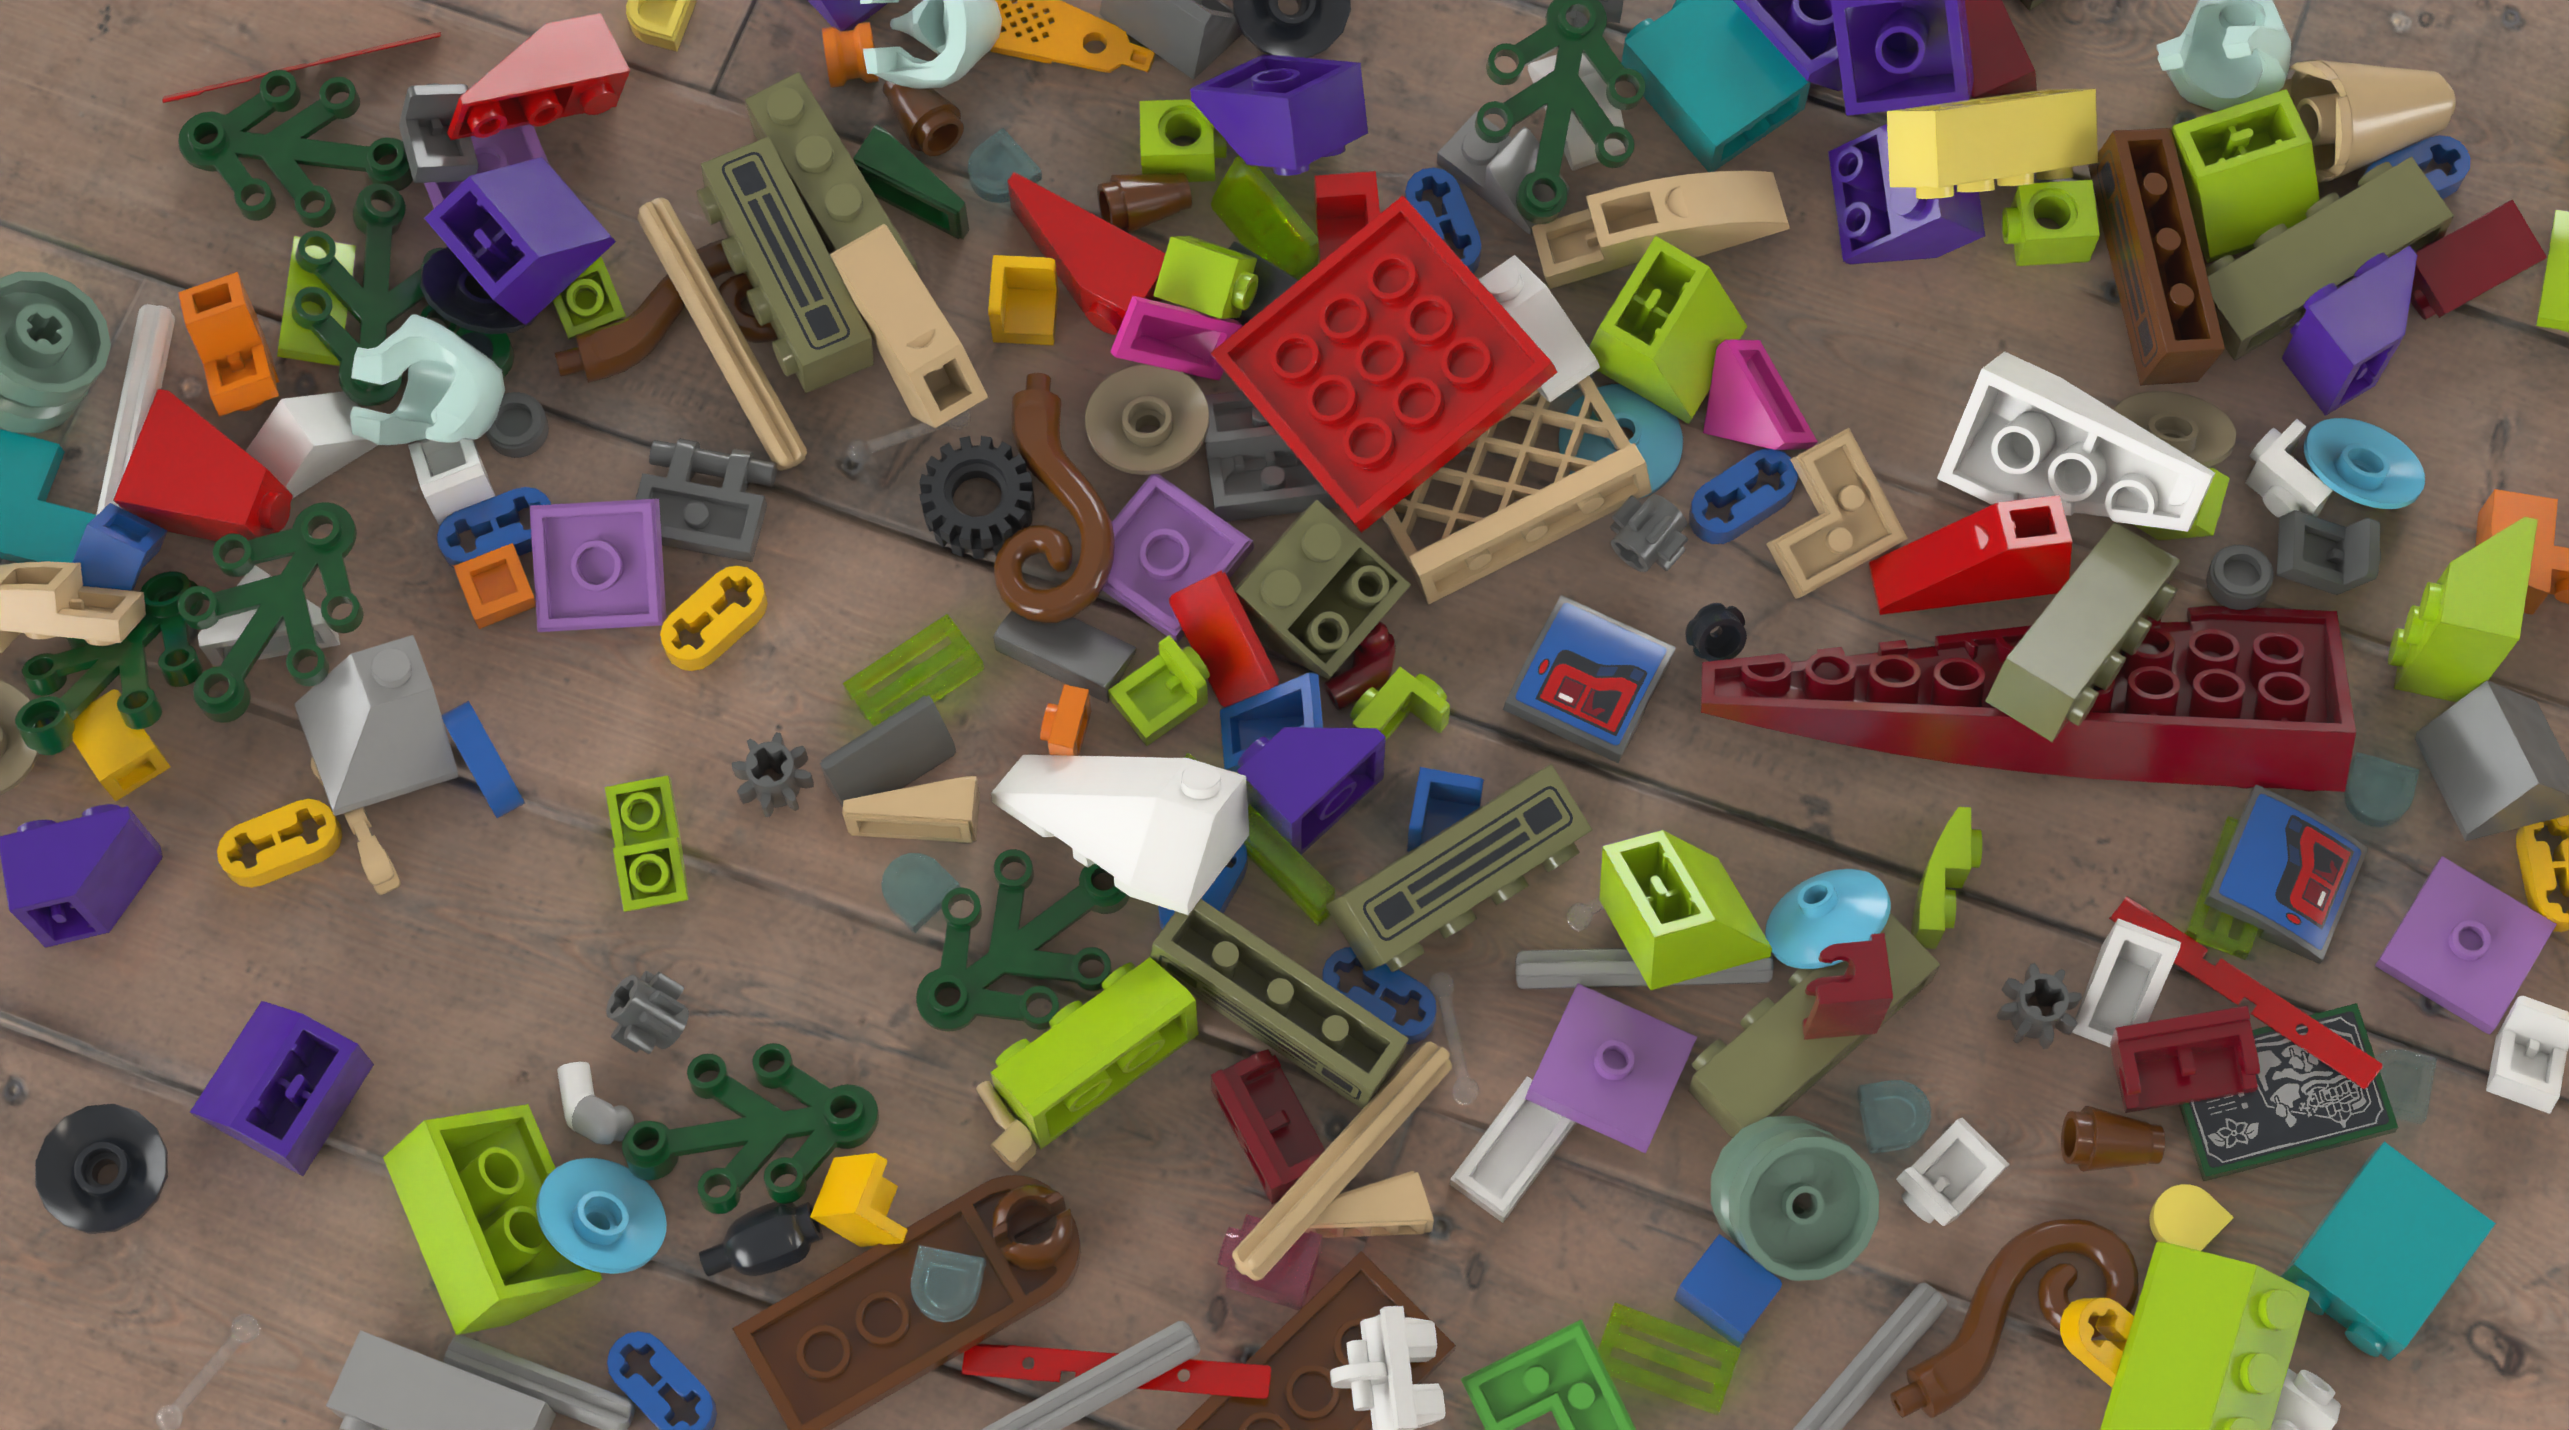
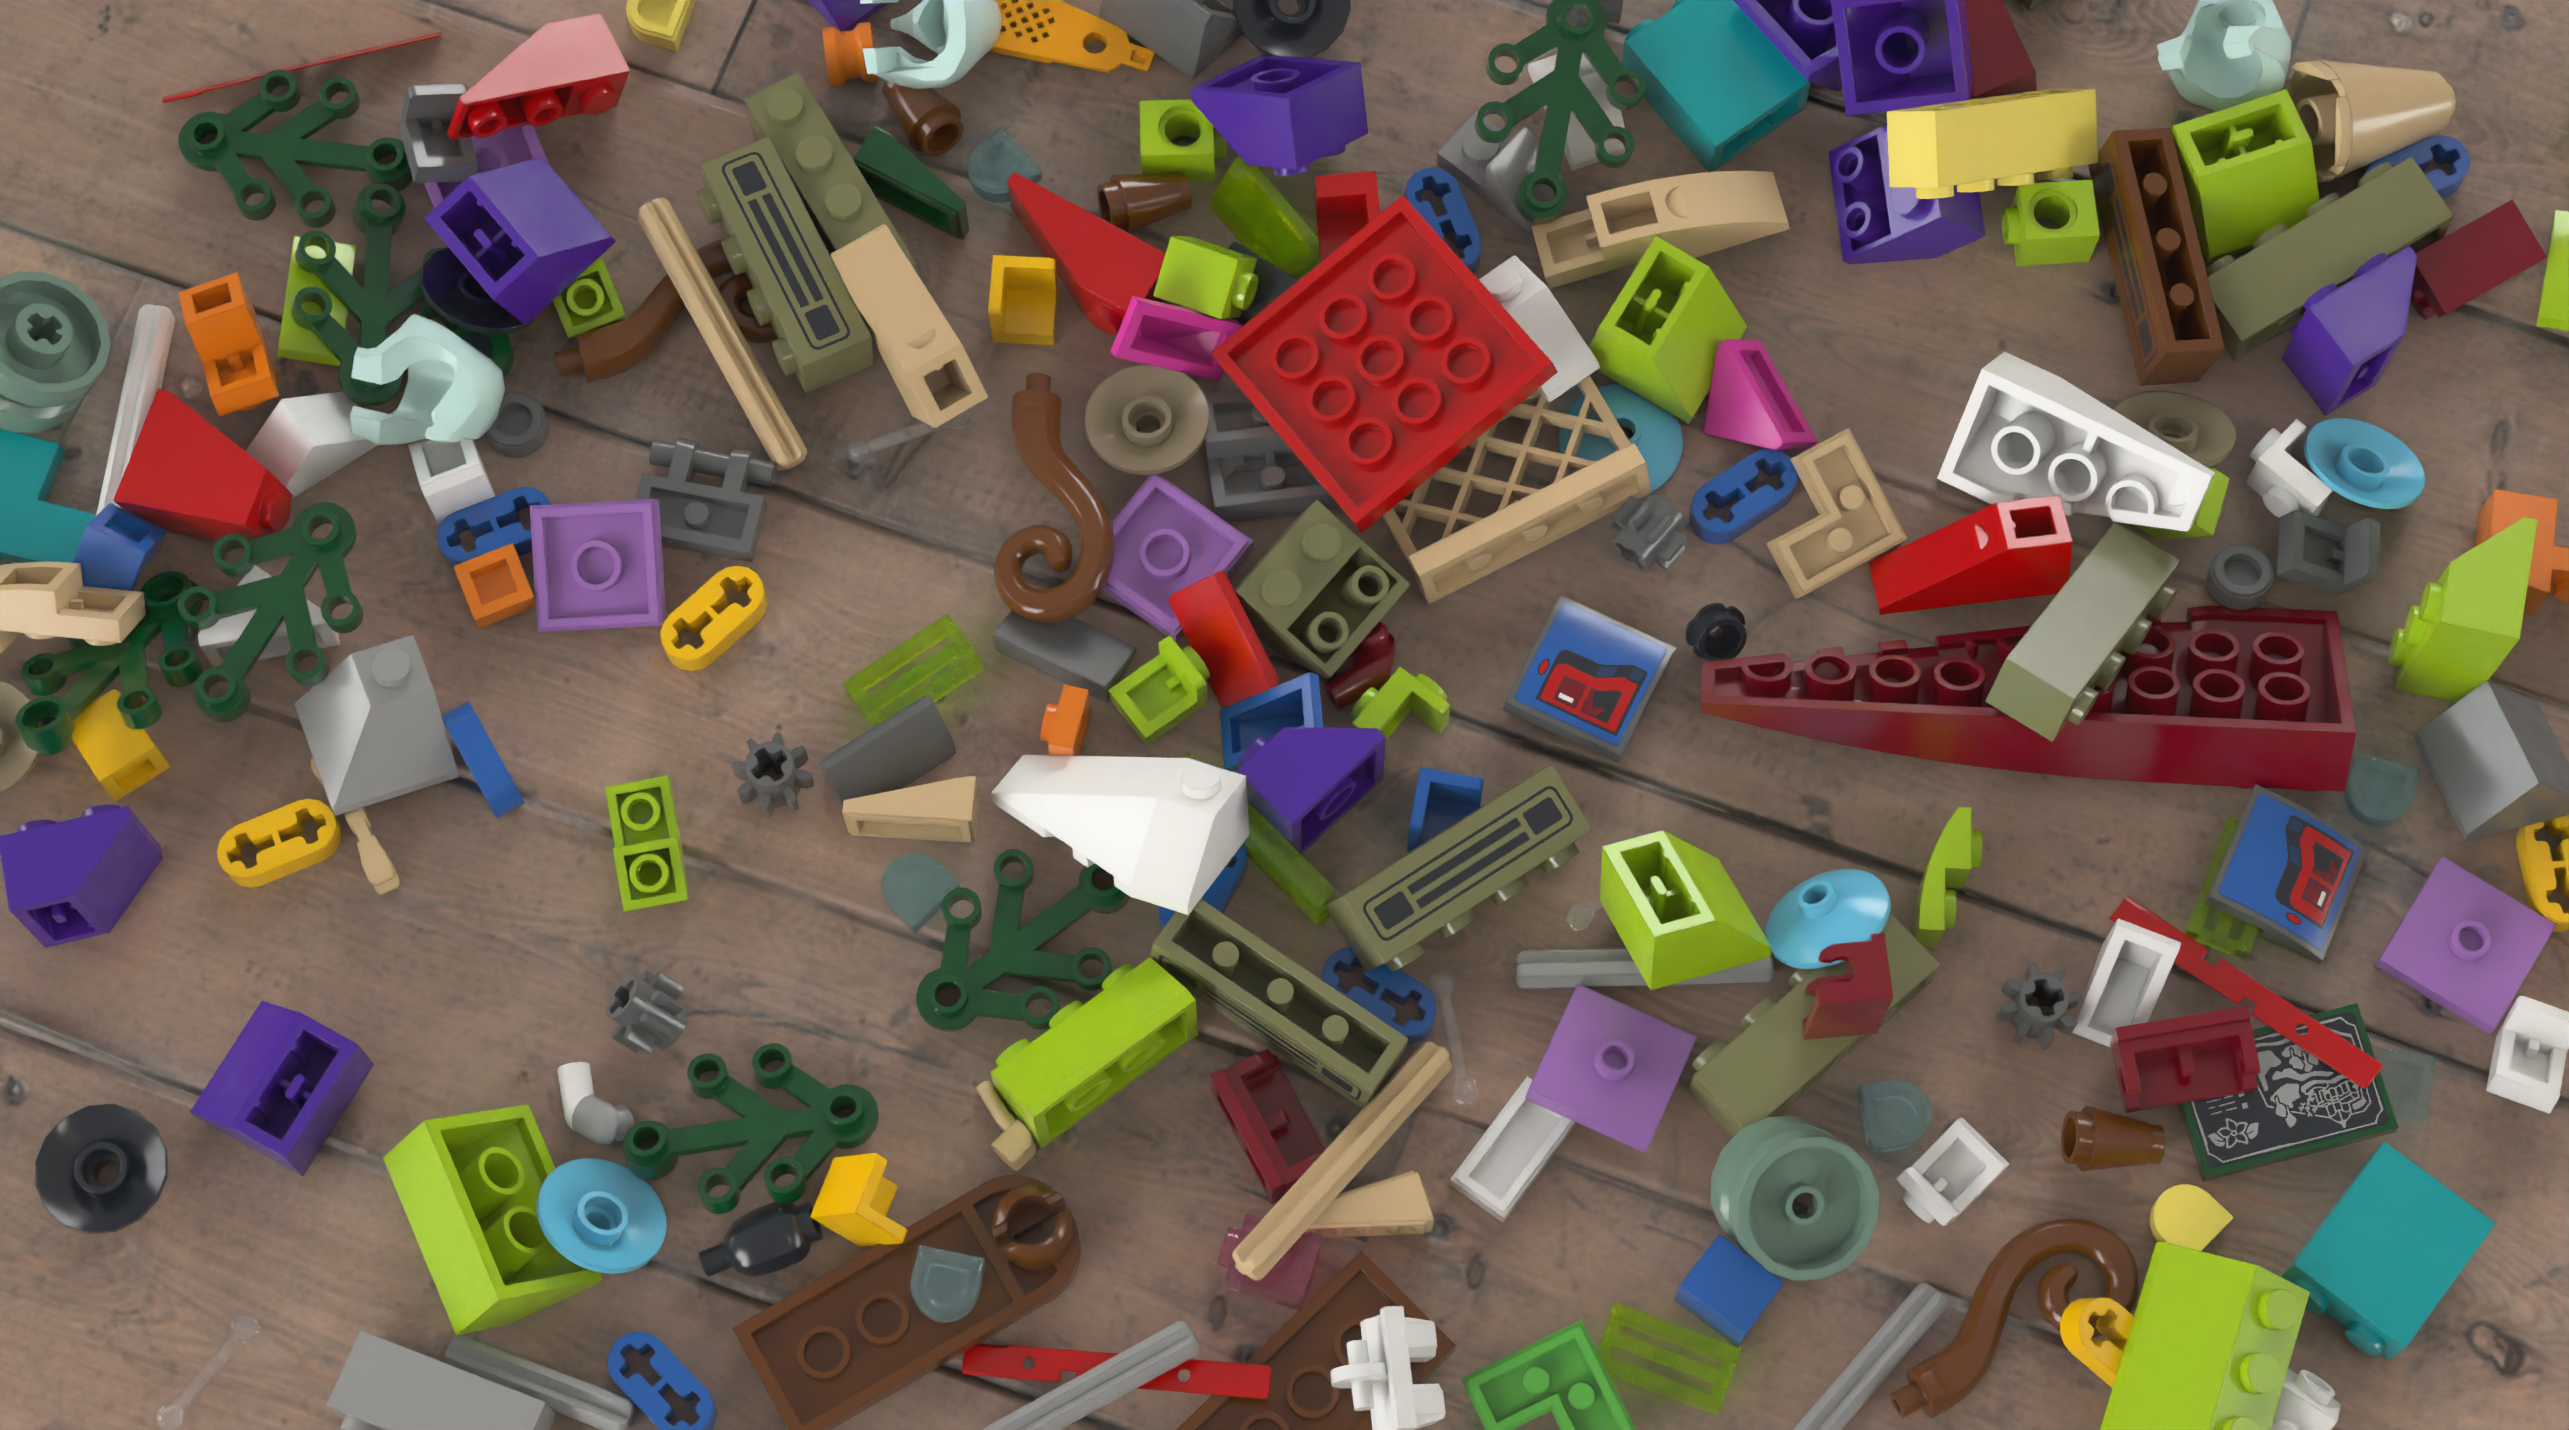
black tyre [919,436,1035,559] -> none

